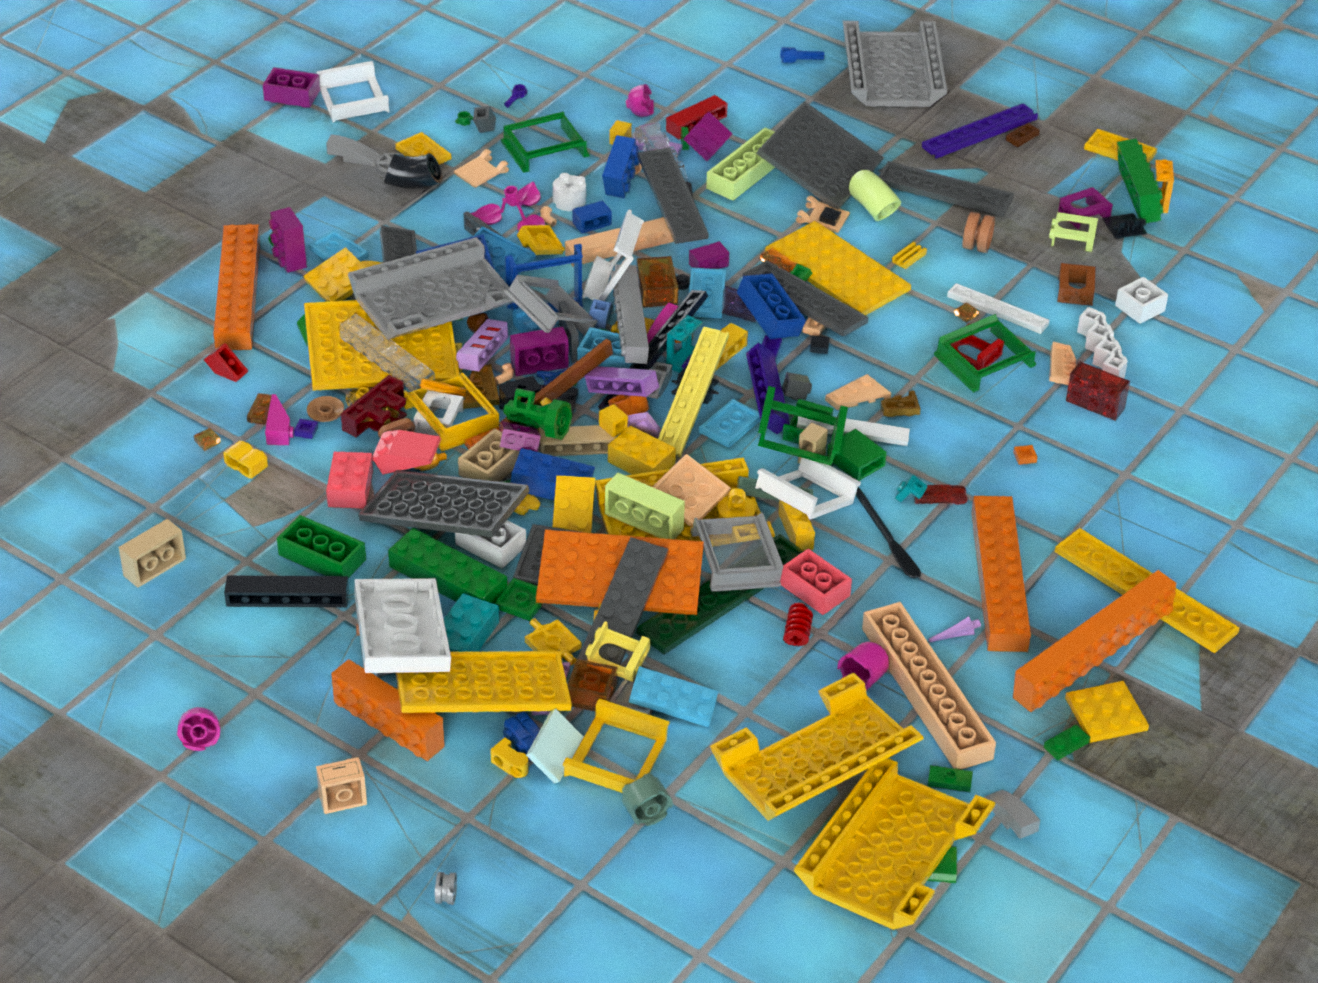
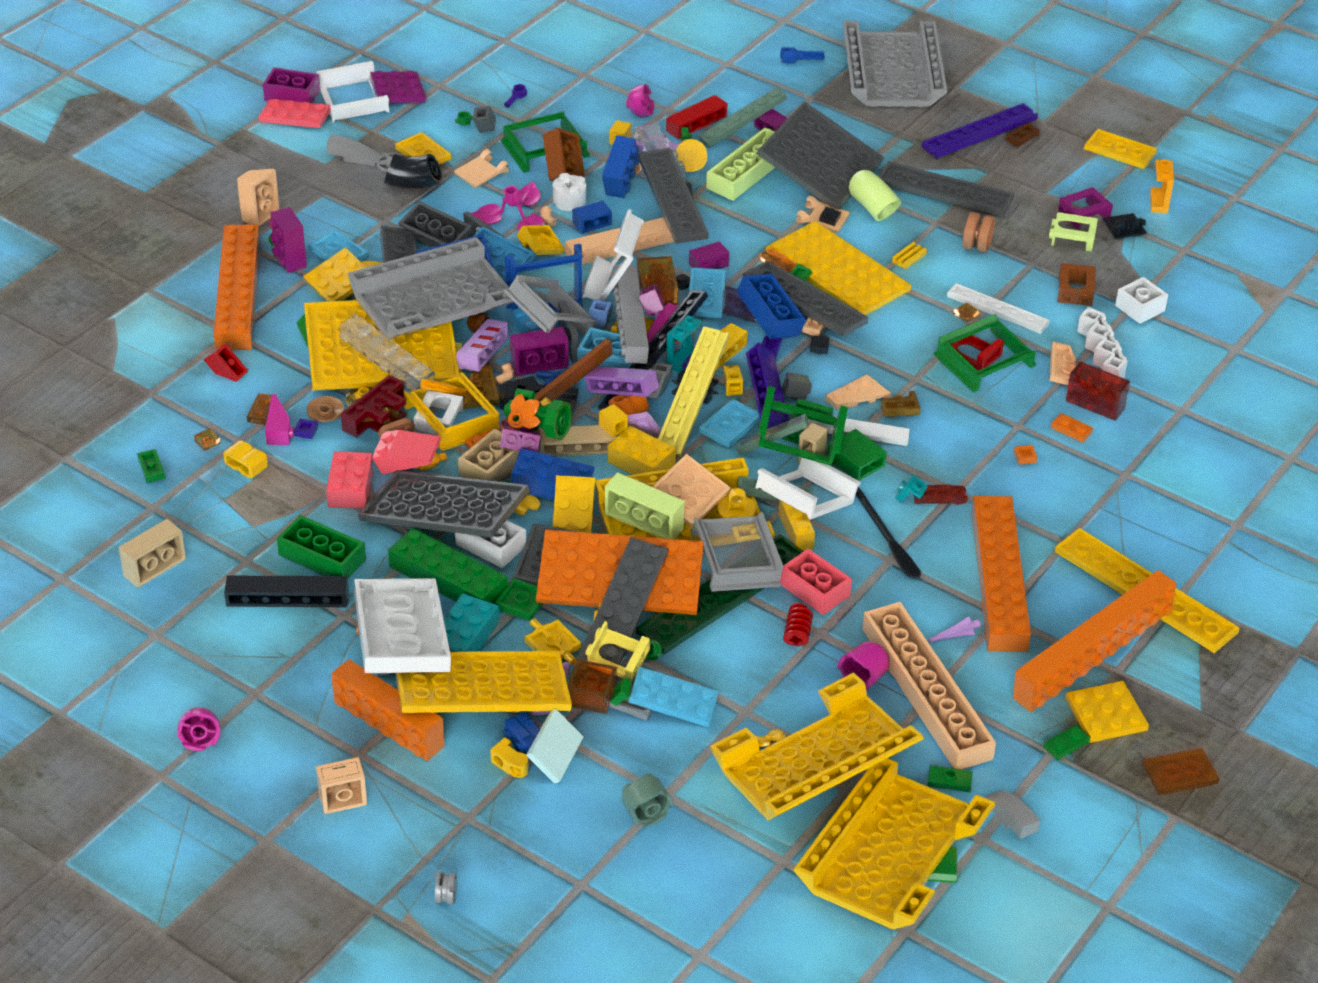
yellow piece [563,698,670,793] -> none
magenta brick [683,111,732,161] -> none
green brick [1117,138,1163,223] -> none
none -> green plate [137,449,165,483]
none -> light nougat slope [237,169,280,226]
none -> coral plate [259,99,331,128]
none -> magenta plate [370,71,426,103]
none -> dark grey slope [398,201,474,245]
none -> orange plate [508,394,541,429]
none -> dark orange slope [543,128,585,182]
none -> green plate [610,677,632,706]
none -> brick [639,283,665,316]
none -> green plate [646,640,662,661]
none -> yellow tile [674,139,707,172]
none -> sand green plate [699,87,787,148]
none -> yellow leg [723,365,743,396]
none -> sand green tile [736,414,808,455]
none -> magenta brick [753,108,788,132]
none -> yellow piece [756,729,786,747]
none -> orange plate [1051,413,1093,443]
none -> clear orange tile [1142,748,1220,796]

